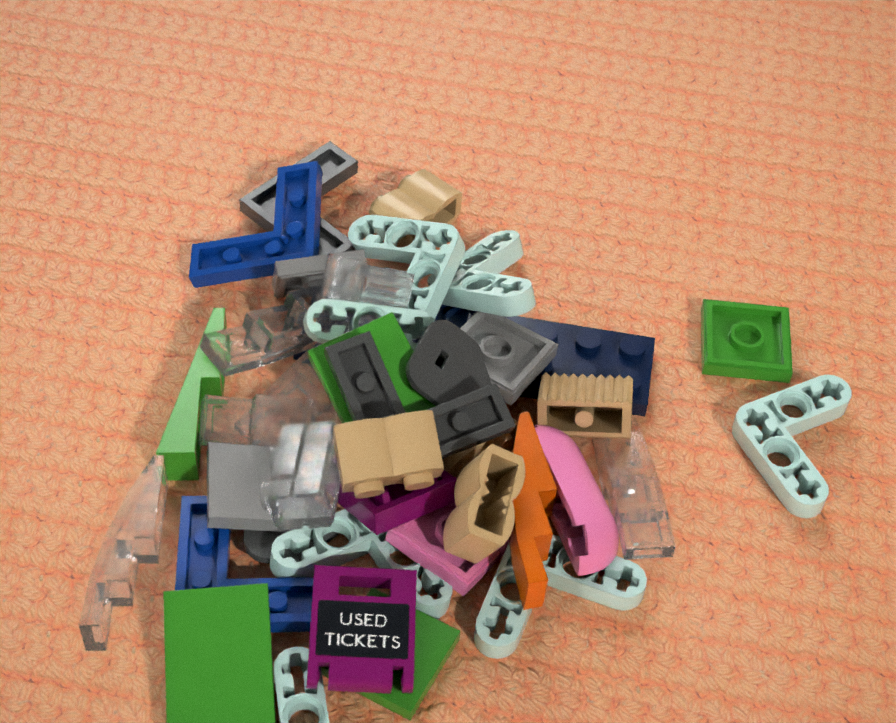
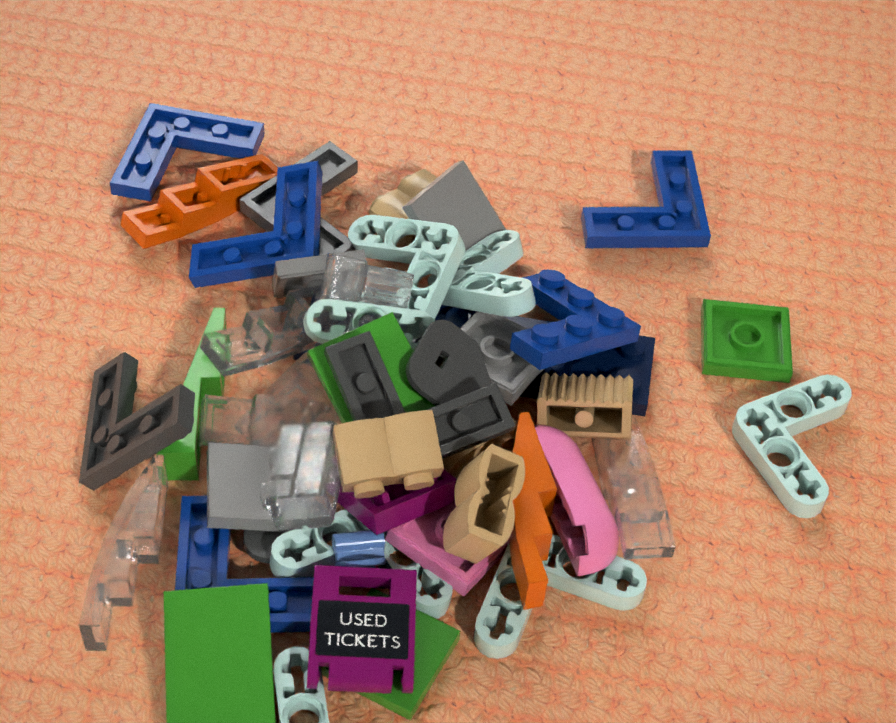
none -> dark grey plate [79,352,195,491]
none -> blue plate [110,103,265,202]
none -> orange slope [120,154,278,249]
none -> medium blue plate [332,530,386,568]
none -> light grey tile [402,160,506,251]
none -> blue plate [510,269,641,370]
none -> blue plate [581,150,711,248]

